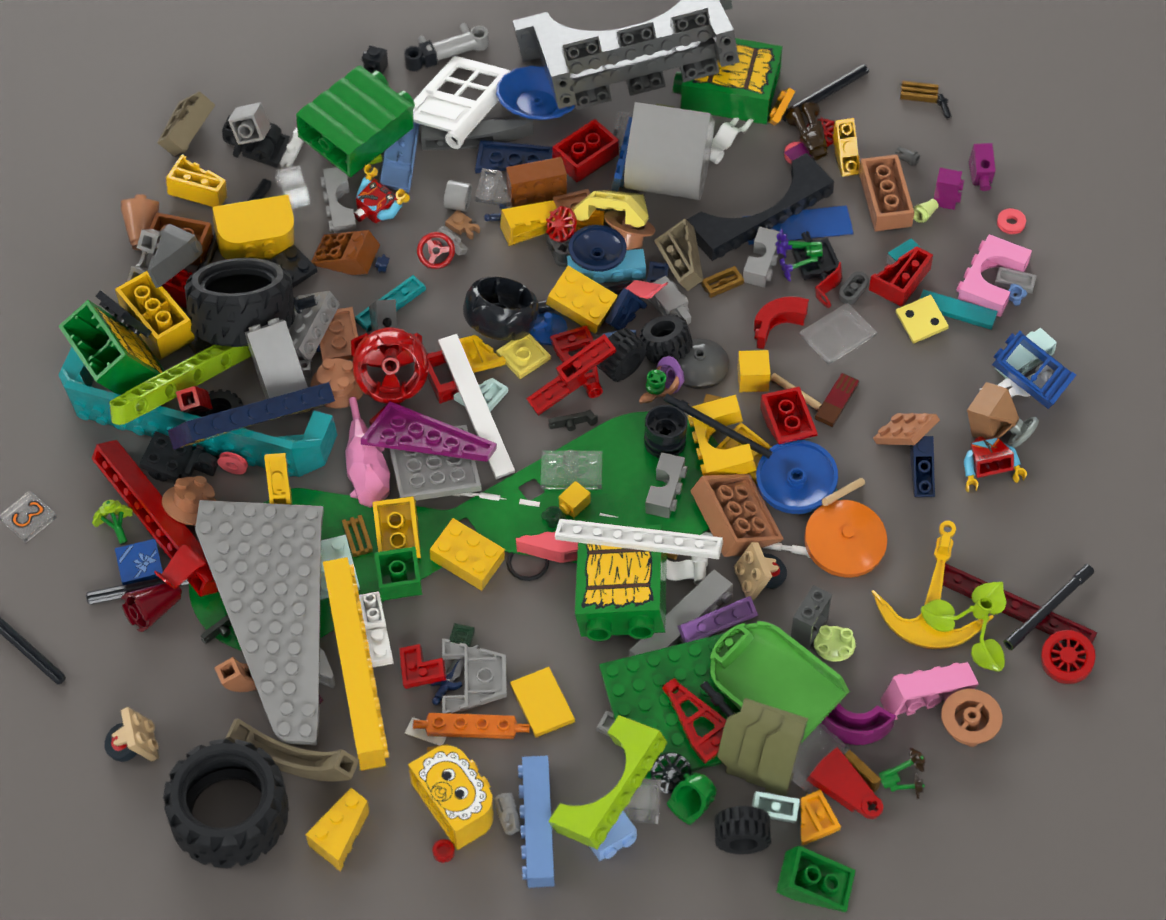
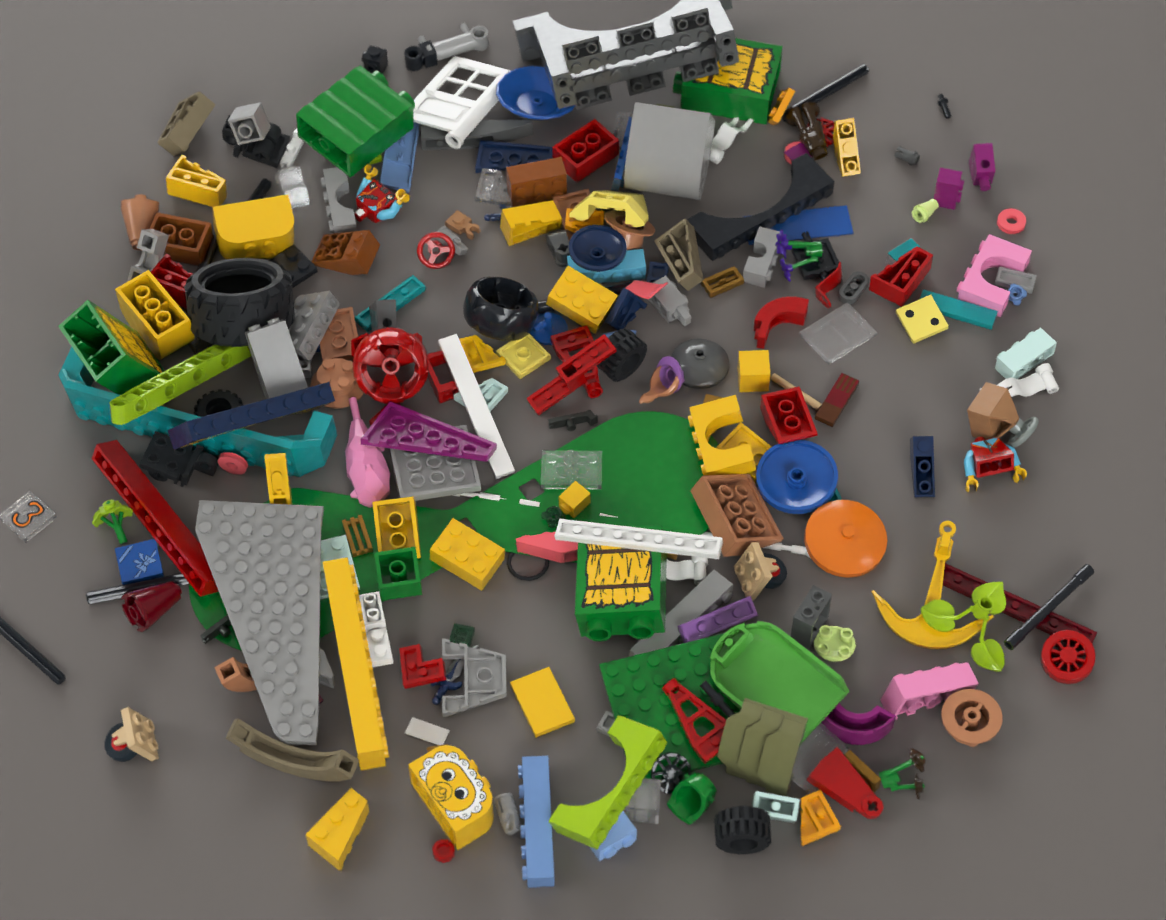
black plate [96,290,152,338] -> none
dark grey wedge [147,224,203,288] -> none
red piece [154,544,206,589] -> none
nougat piece [162,476,216,526] -> none
black tyre [163,739,289,868] -> none
red brick [176,386,213,415] -> none
black piece [293,295,318,314] -> none
dark blue plate [375,254,390,273] -> none
orange plate [413,713,530,739] -> none
light grey piece [444,180,472,212] -> none
red wheel [546,206,577,242] -> none
black tyre [640,314,693,363] -> none
black wheel [644,405,687,458] -> none
green wheel [645,369,666,395] -> none
light grey arch [645,452,688,518] -> none
black bar [664,393,773,459] -> none
green slope [776,845,856,912] -> none
tan bar [822,478,865,506] -> none
nougat brick [859,154,914,231] -> none
nougat plate [873,413,940,445] -> none
pearl gold tile [900,81,939,103] -> none
blue door [992,331,1076,409] -> none

